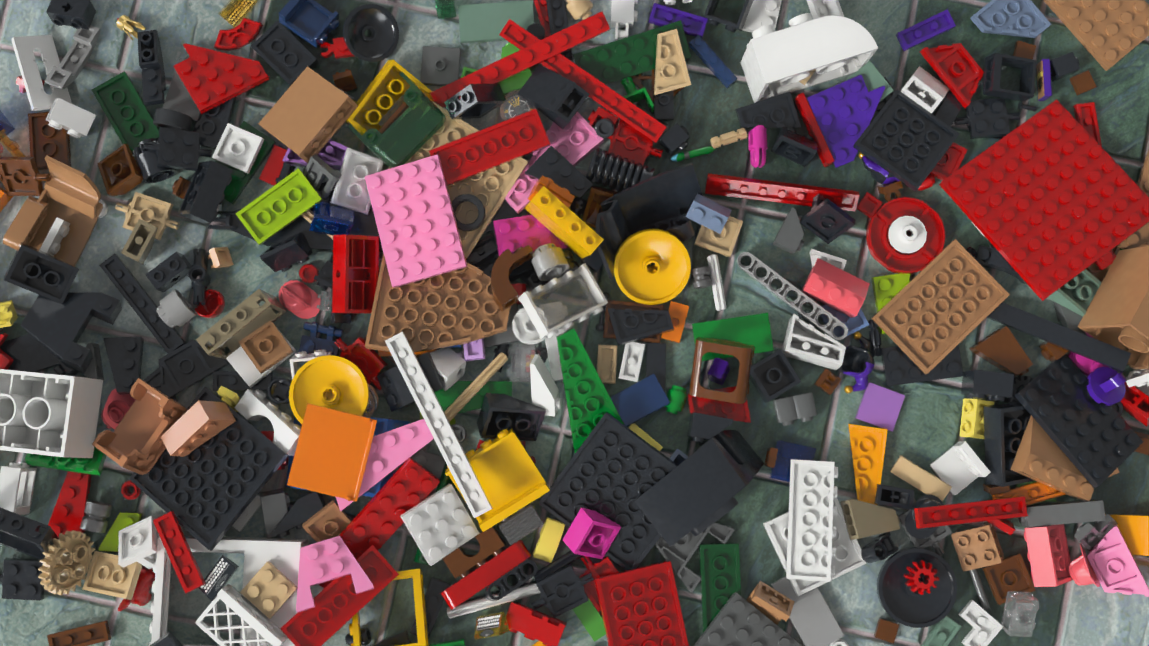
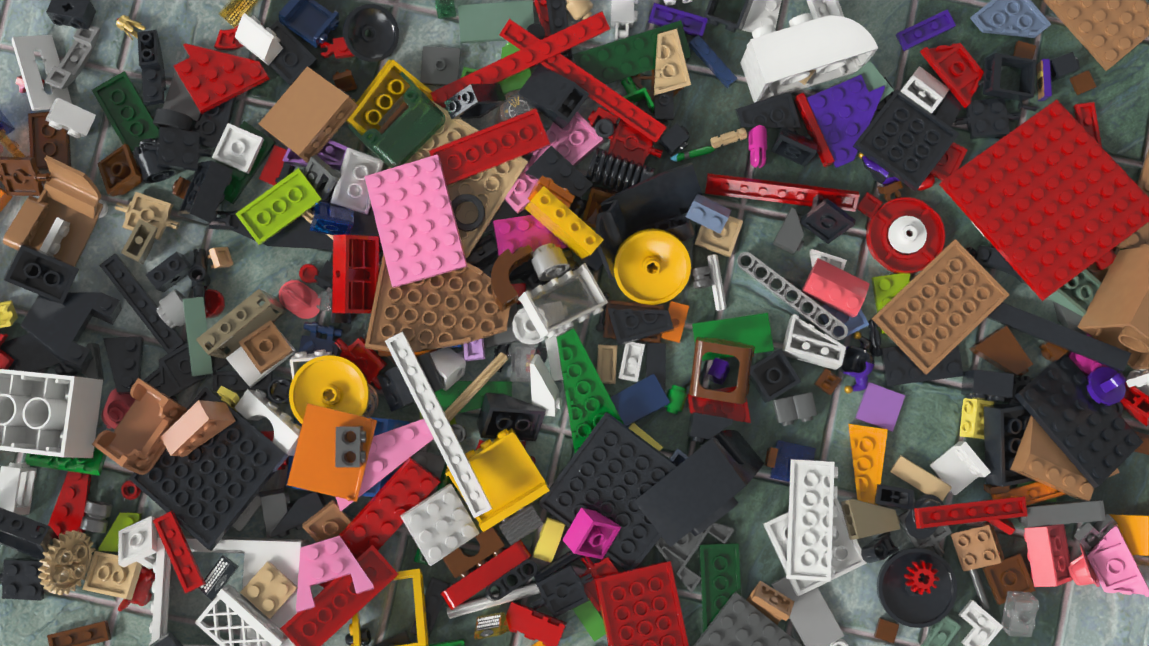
black slope [260,232,312,272] -> none
none -> sand green tile [182,297,213,376]
none -> white slope [235,13,283,66]
none -> dark grey brick [335,426,366,467]

